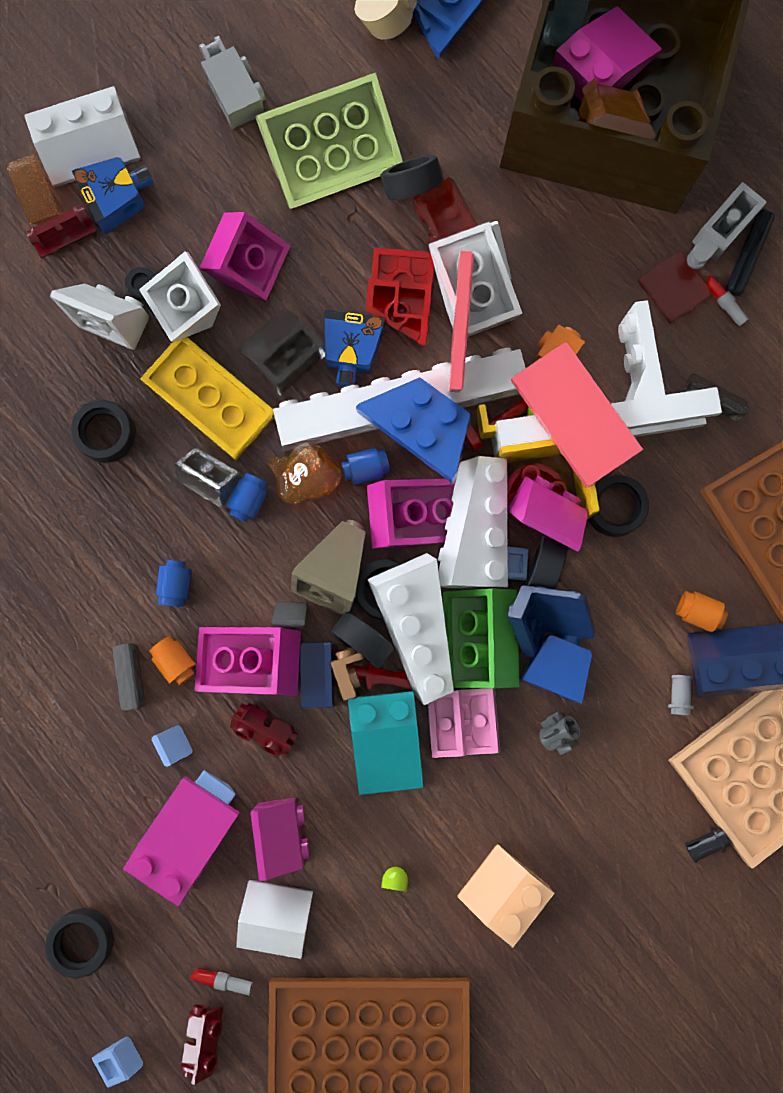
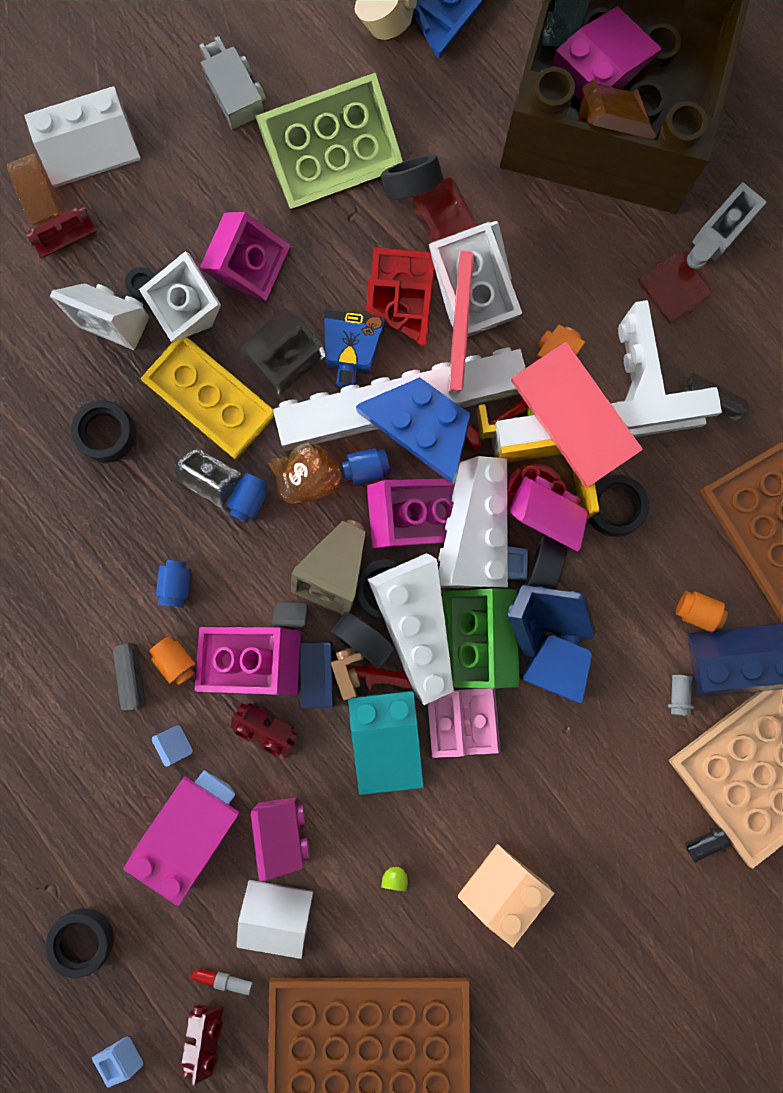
blue torso [72,157,154,234] -> none
dark grey gear [539,711,580,755] -> none
light grey piece [706,274,749,327] -> none
black axle [726,209,775,297] -> none

